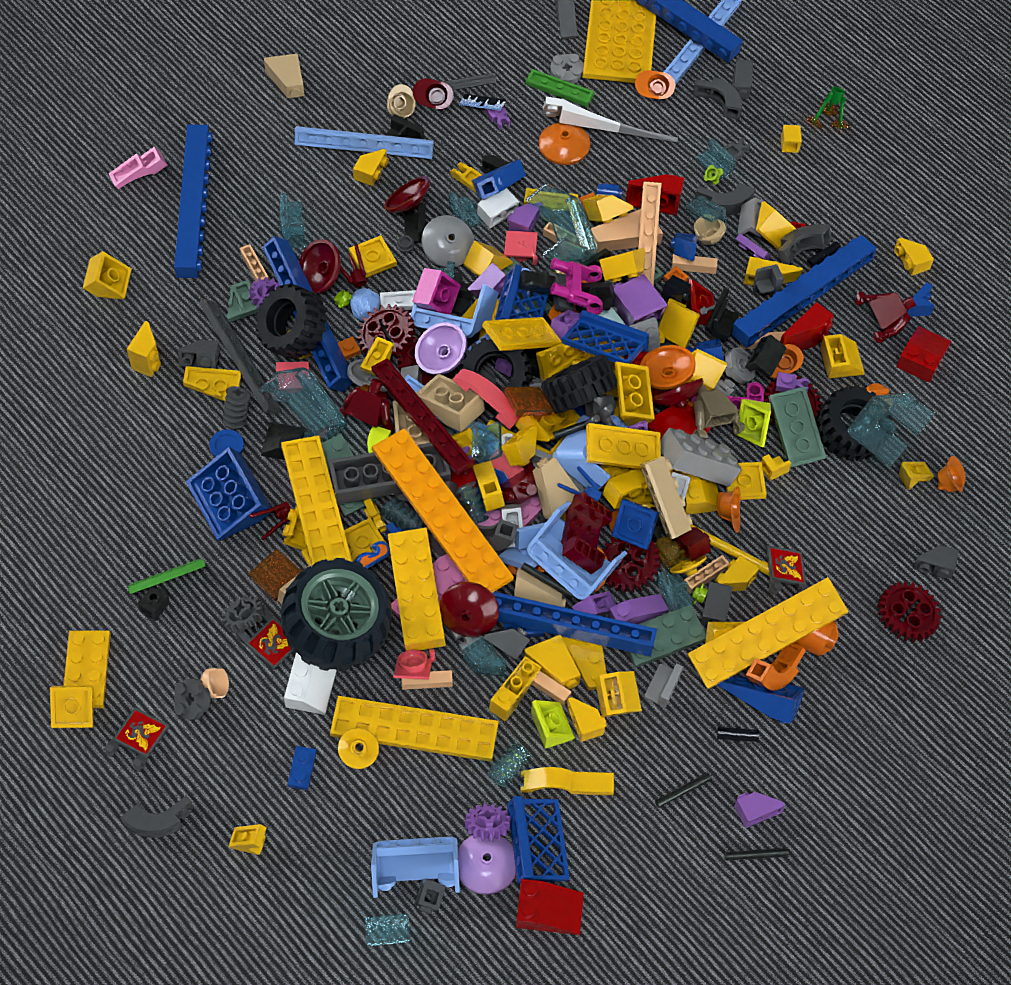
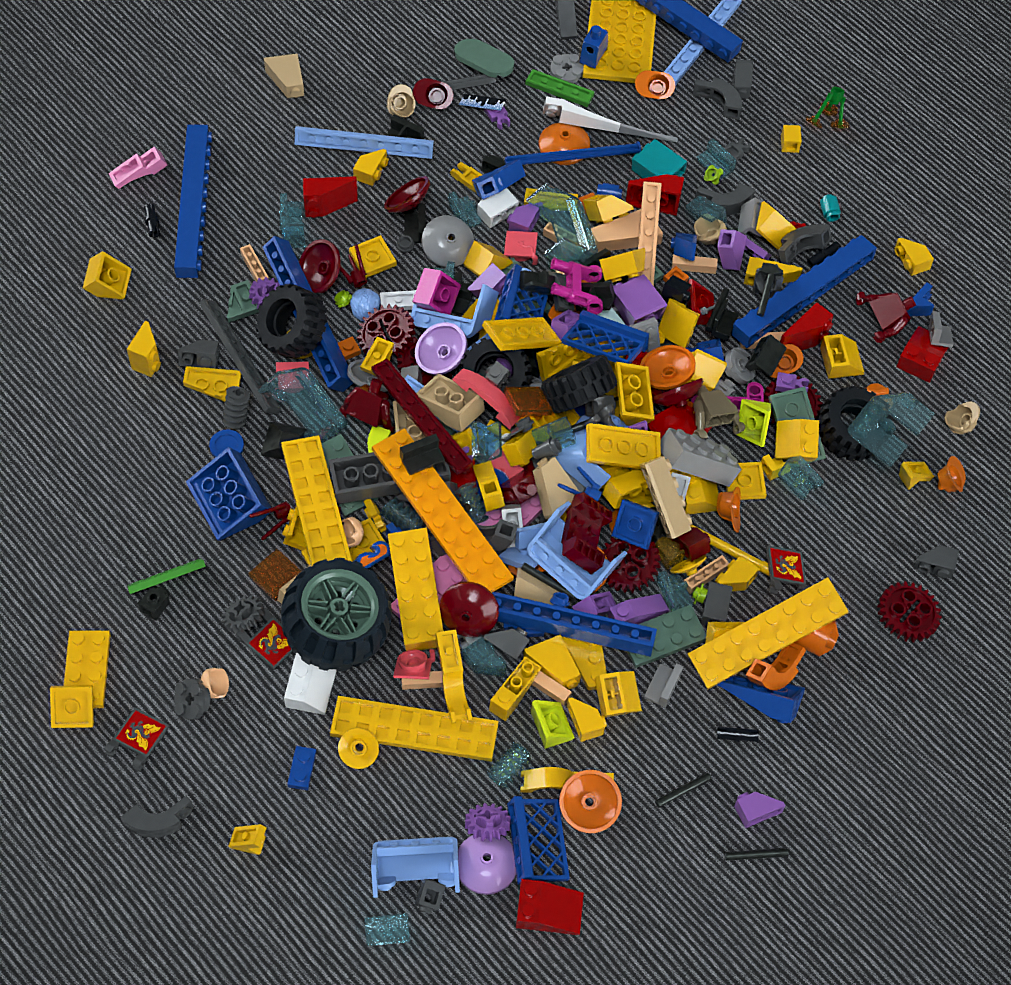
none -> black pin [144,204,160,238]
none -> red slope [303,176,358,218]
none -> light nougat hair [342,517,364,547]
none -> pearl dark grey panel [400,434,445,475]
none -> yellow piece [435,629,472,723]
none -> sand green tile [454,39,514,78]
none -> dark grey brick [484,361,511,389]
none -> dark grey plate [500,416,534,441]
none -> blue axle [505,141,641,165]
none -> clear light blue panel [532,417,576,449]
none -> dark grey cone [532,437,562,460]
none -> blue plate [550,592,570,608]
none -> orange dish [559,770,622,833]
none -> blue torso [580,25,608,68]
none -> teal brick [631,139,687,178]
none -> medium lavender slope [717,229,747,271]
none -> pearl dark grey piece [757,262,783,317]
none -> yellow slope [775,419,819,462]
none -> clear light blue panel [778,456,824,500]
none -> teal brick [820,194,841,222]
none -> light grey panel [928,311,953,347]
none -> tan piece [945,401,980,434]

